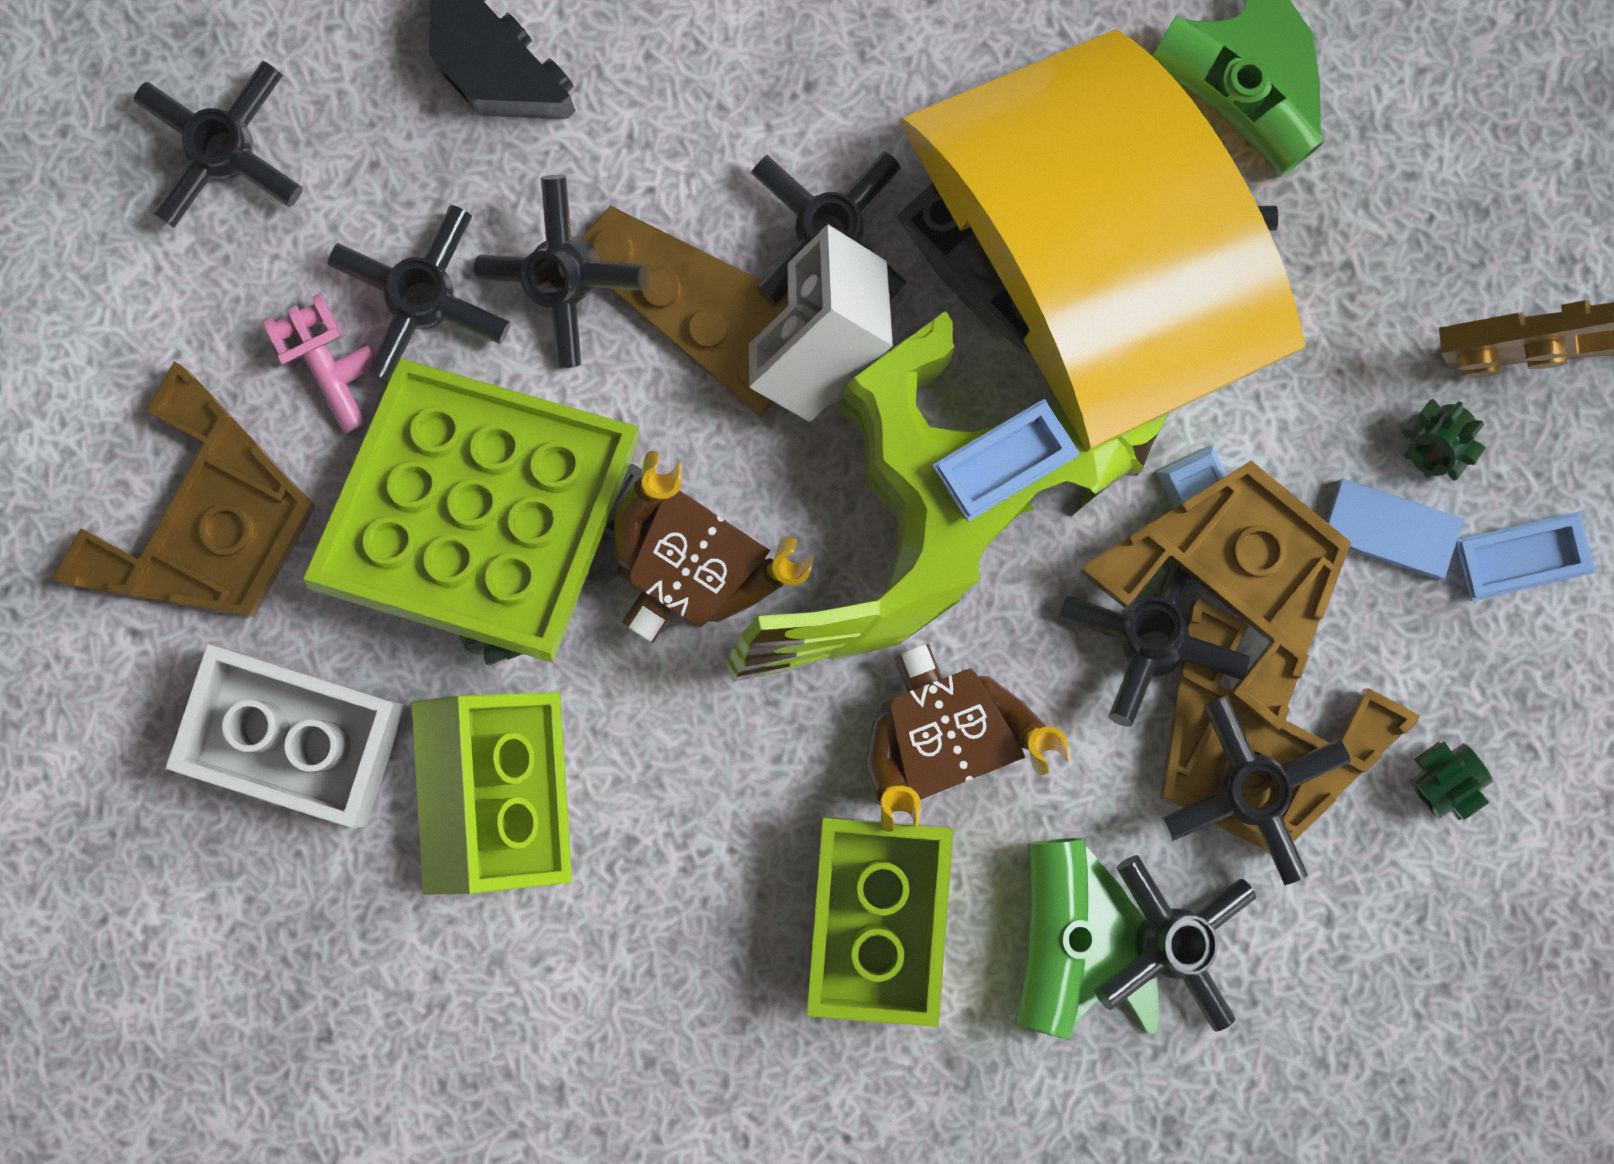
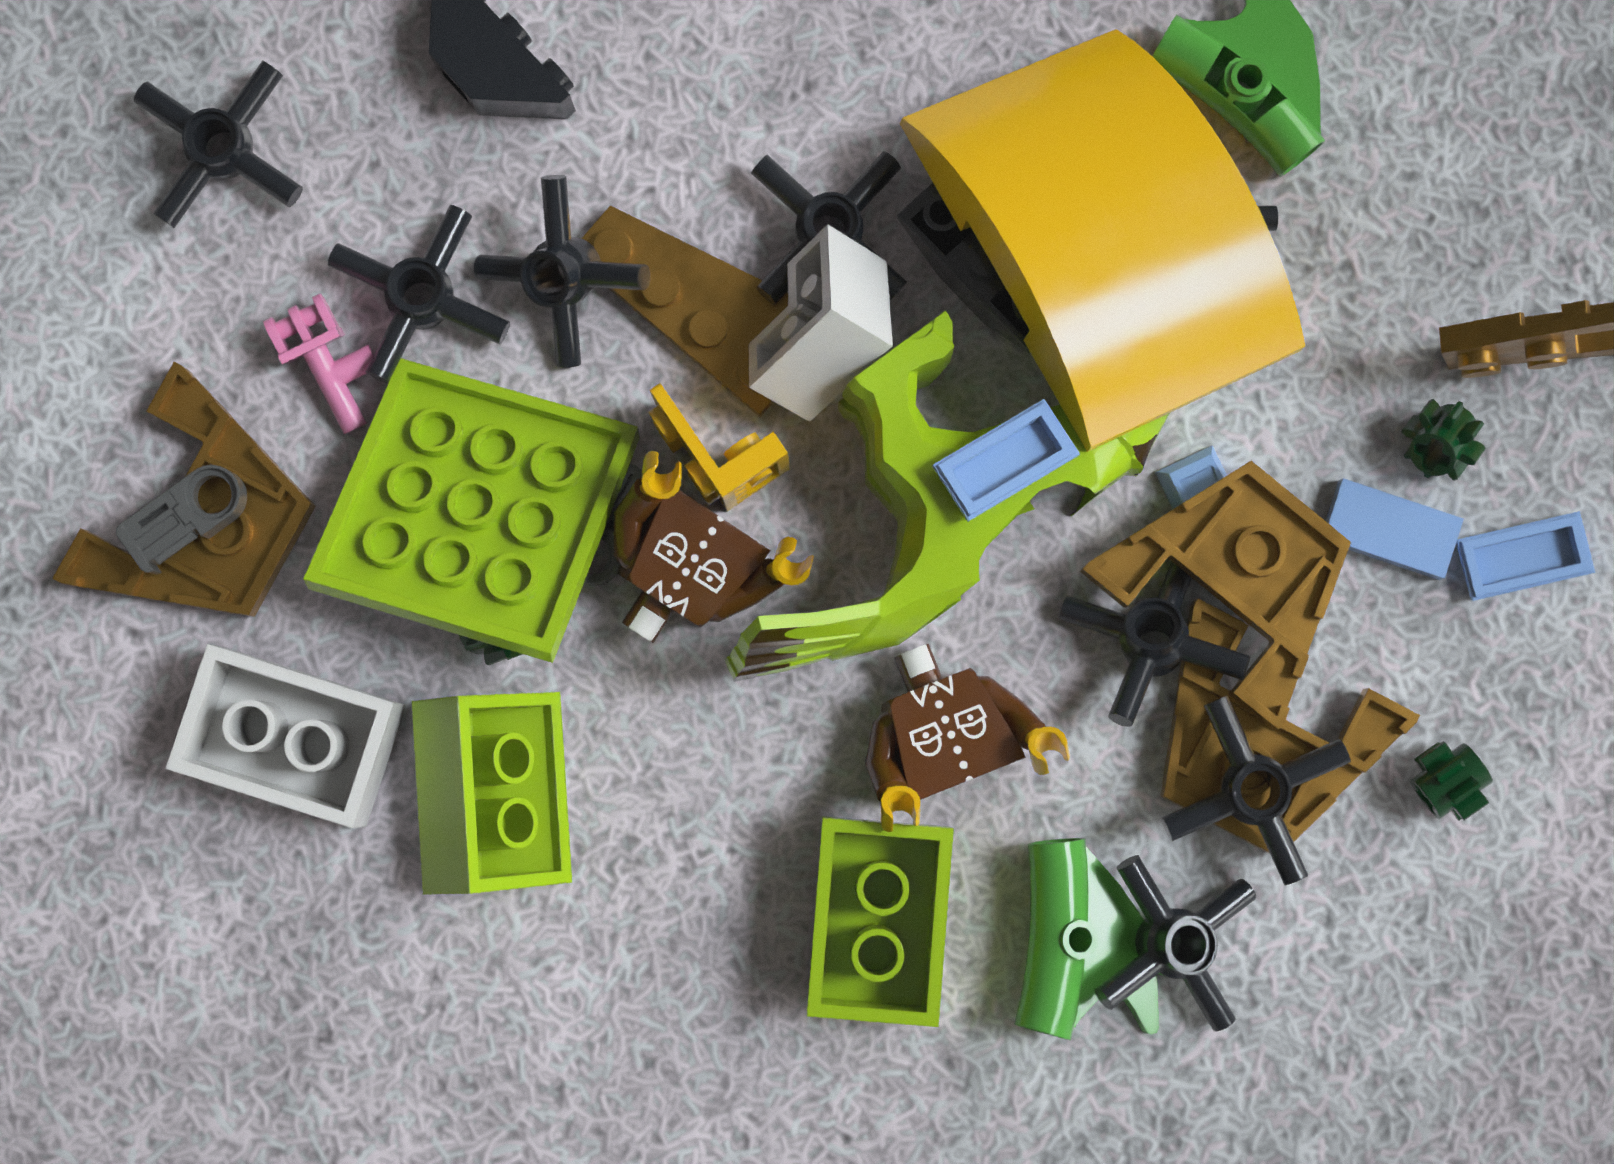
none -> dark grey piece [116,465,247,575]
none -> yellow bracket [648,383,790,512]

